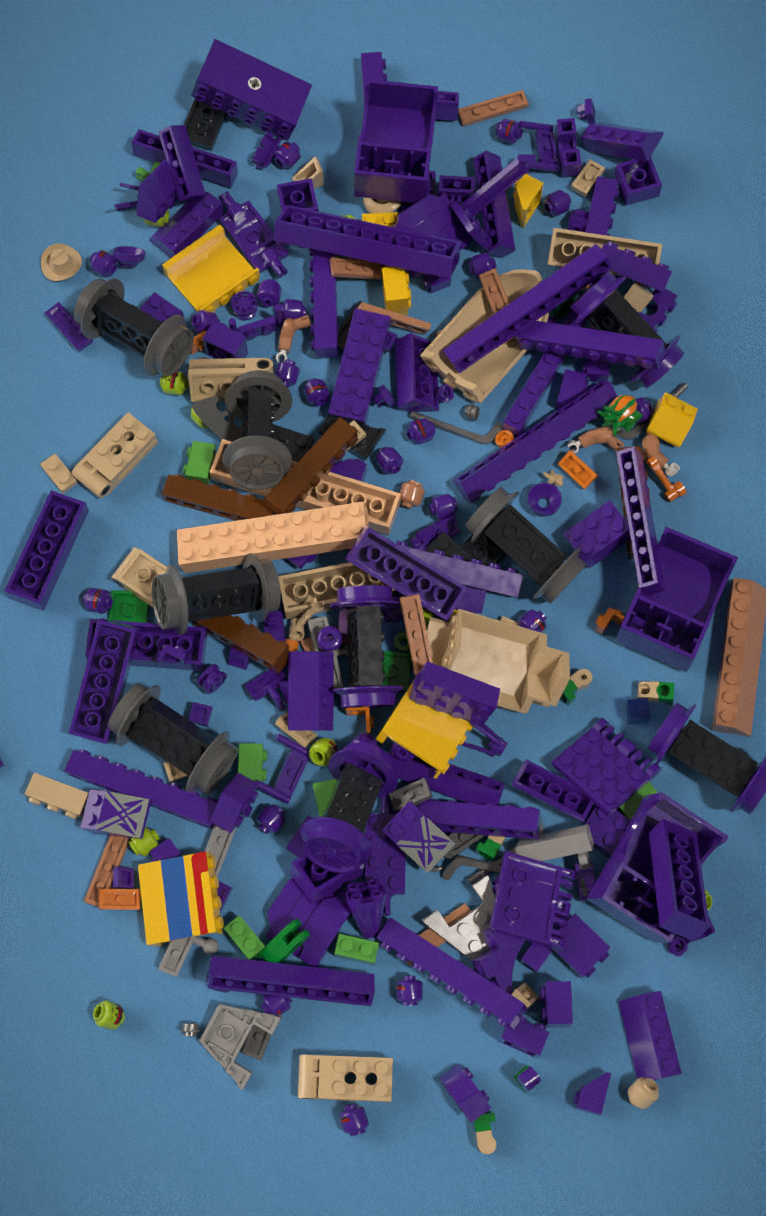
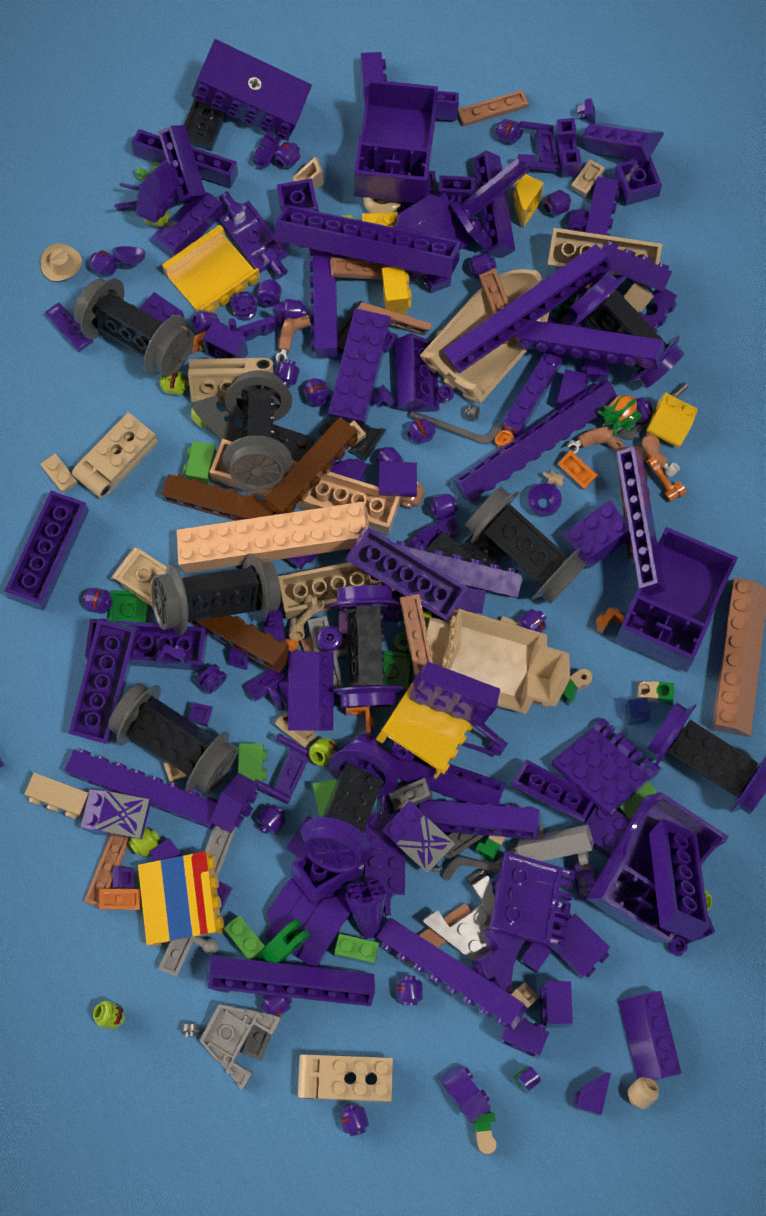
none -> dark purple tile [379,461,417,497]

